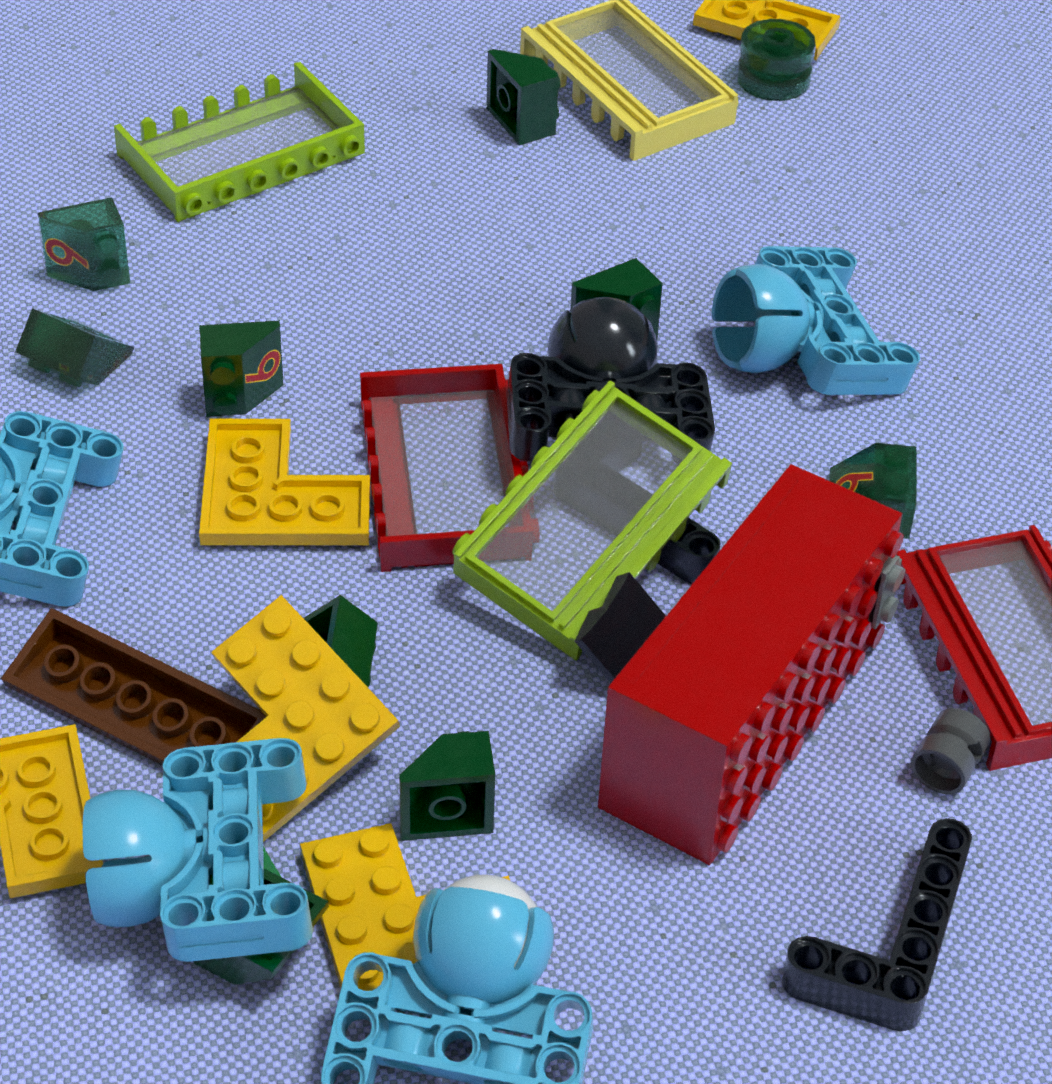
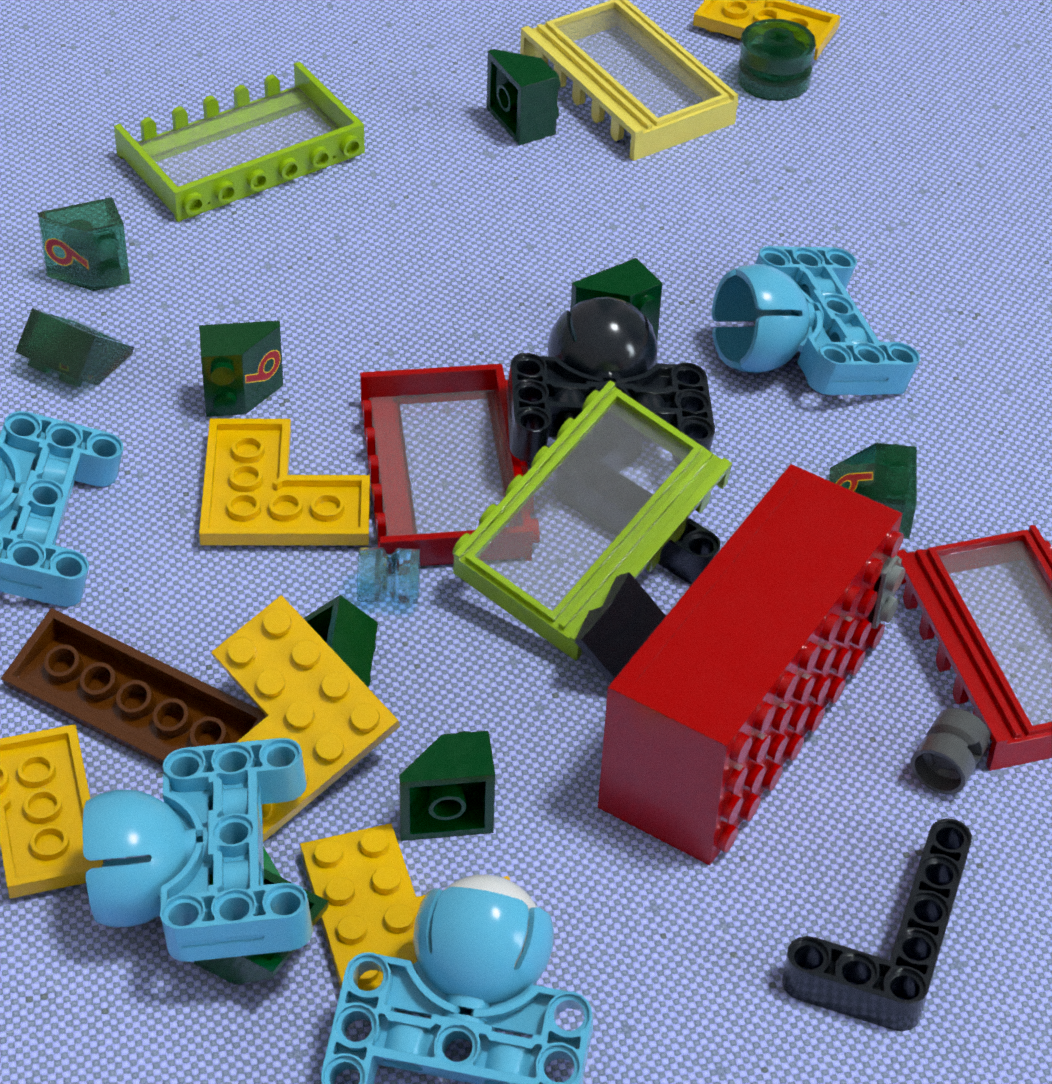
none -> clear light blue wheel [357,547,421,604]

